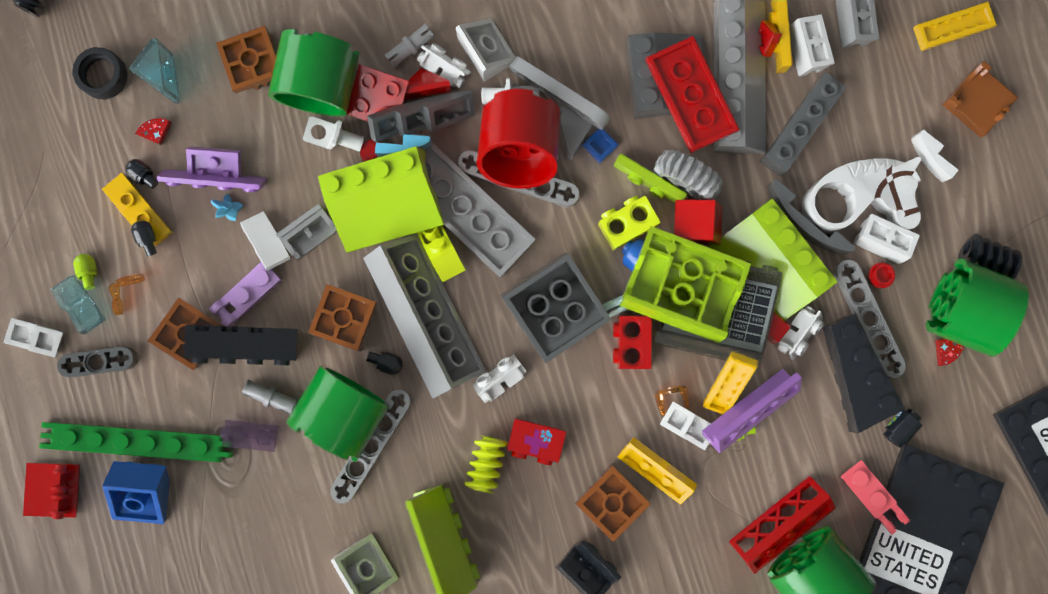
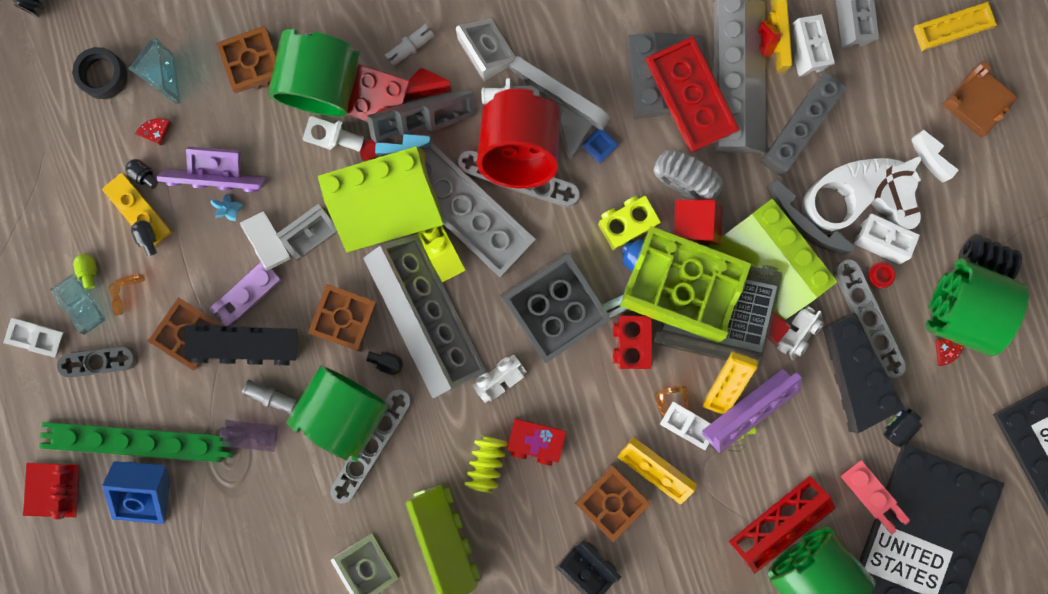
white hinge [417,43,472,88] -> none
lime plate [613,154,687,204] -> none

